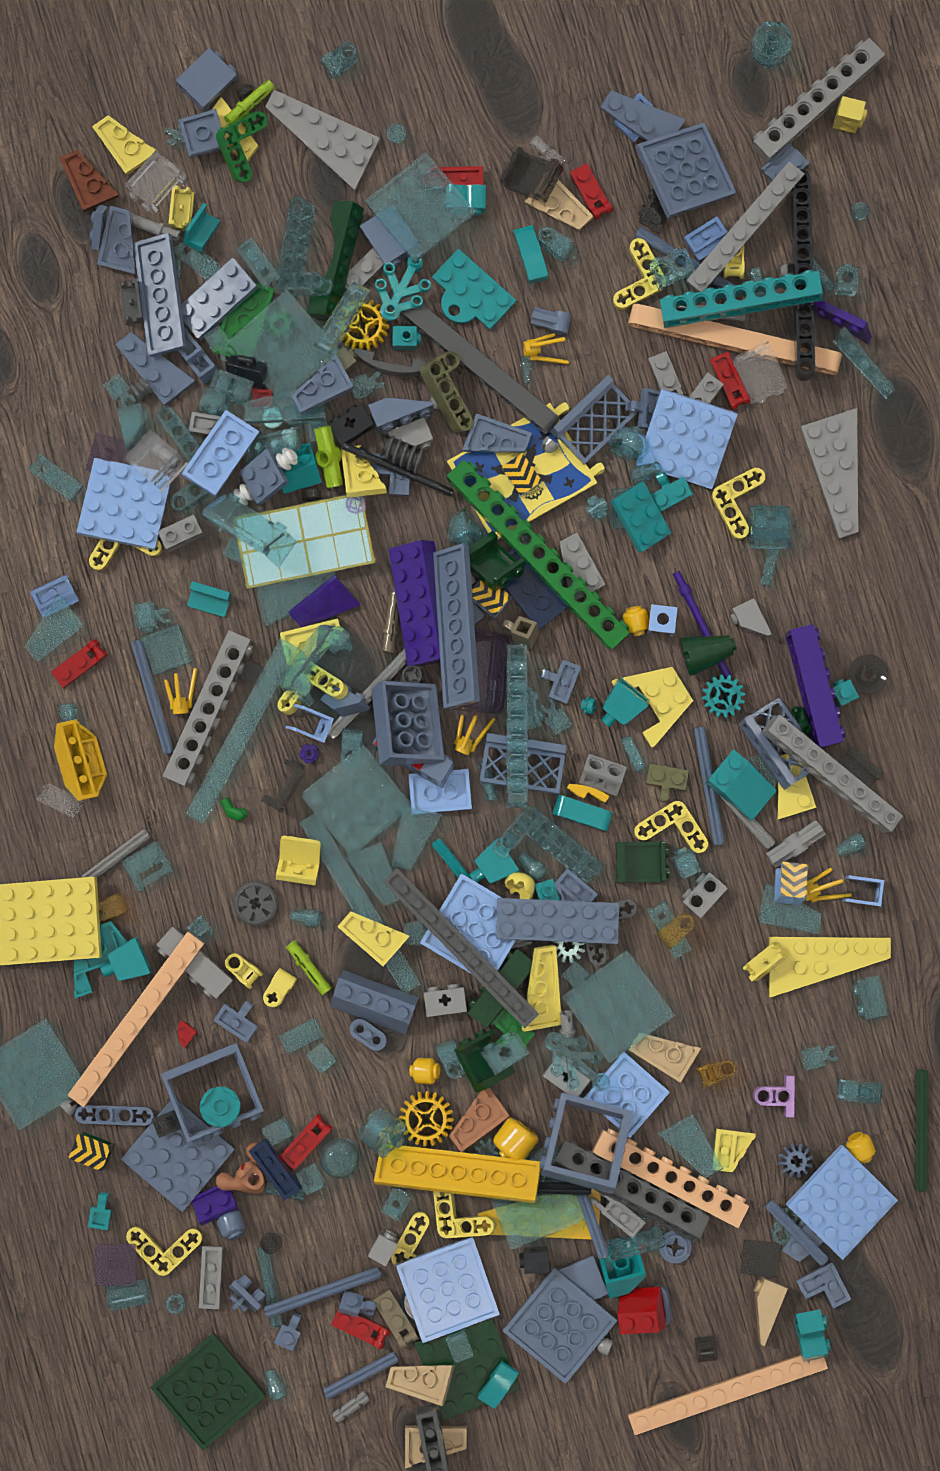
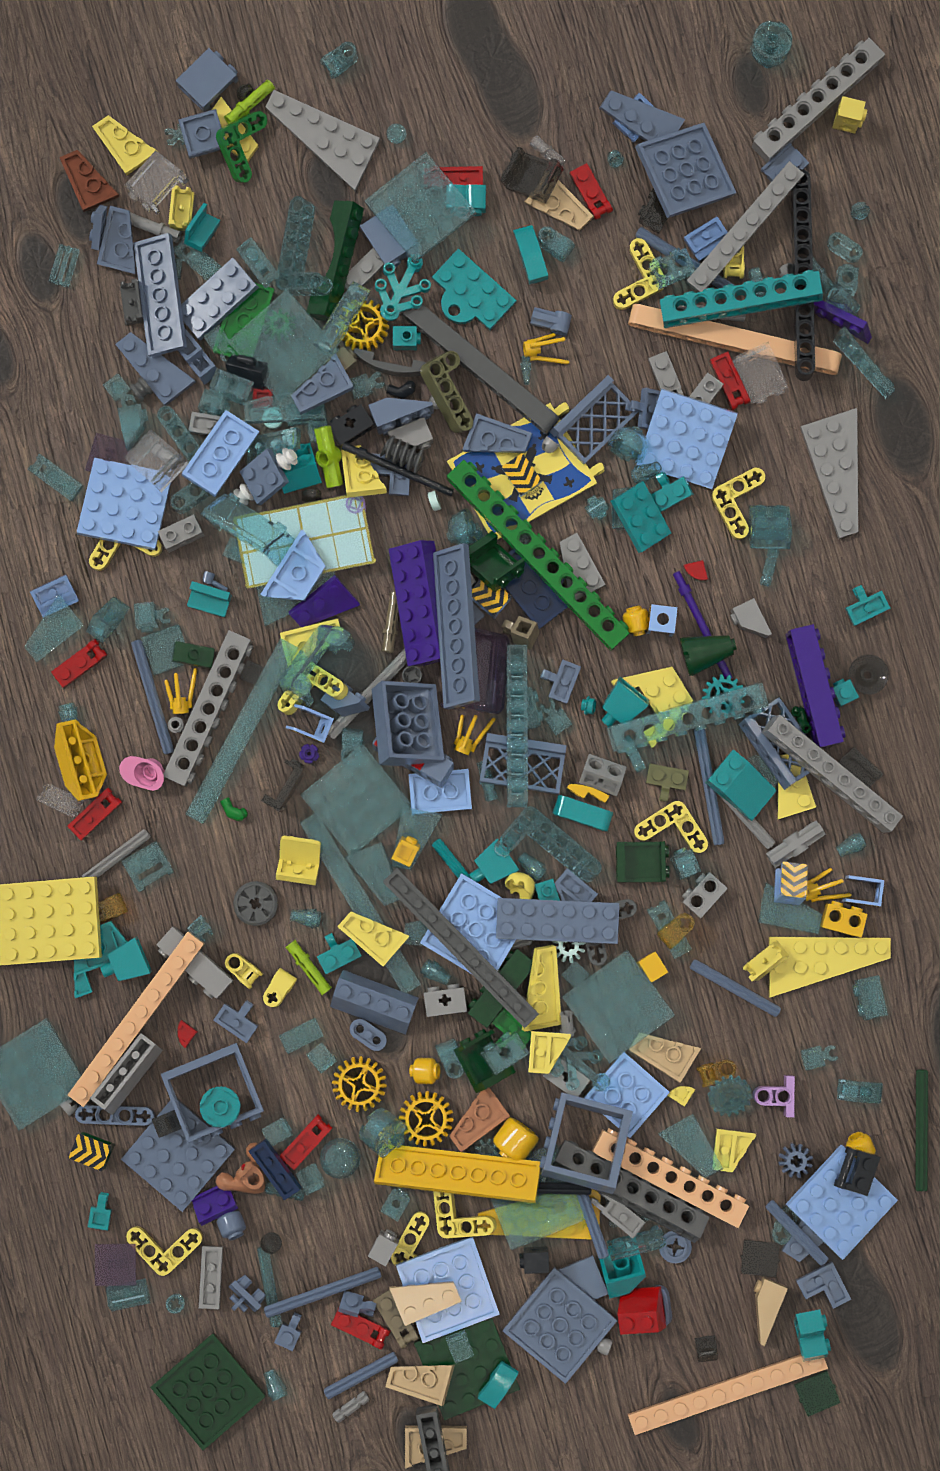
none -> clear light blue tile [49,244,80,288]
none -> red plate [67,788,122,841]
none -> clear light blue slope [86,597,130,643]
none -> light grey brick [90,1033,163,1115]
none -> bright pink piece [119,756,165,791]
none -> light grey pin [168,717,184,733]
none -> dark green plate [172,641,215,669]
none -> sand blue hand [203,571,228,591]
none -> light blue wing [260,530,326,601]
none -> teal plate [317,933,362,974]
none -> yellow gear [332,1056,387,1112]
none -> black arm [386,380,416,399]
none -> tan wing [389,1281,462,1326]
none -> yellow bracket [391,836,420,867]
none -> clear light blue cone [420,959,451,985]
none -> light aqua tile [428,490,442,511]
none -> light yellow wing [528,1031,571,1074]
none -> clear light blue brick [605,682,769,754]
none -> clear light blue hinge [607,150,624,168]
none -> yellow panel [636,951,668,982]
none -> light yellow tile [667,1086,695,1107]
none -> red tile [683,560,708,581]
none -> sand blue axle [690,960,781,1017]
none -> clear light blue gear [707,1075,753,1117]
none -> clear green piece [794,1370,841,1417]
none -> yellow brick [820,901,868,938]
none -> clear light blue panel [825,283,861,318]
none -> clear light blue beam [827,232,862,263]
none -> black plate [834,1146,881,1196]
none -> teal plate [845,585,890,626]

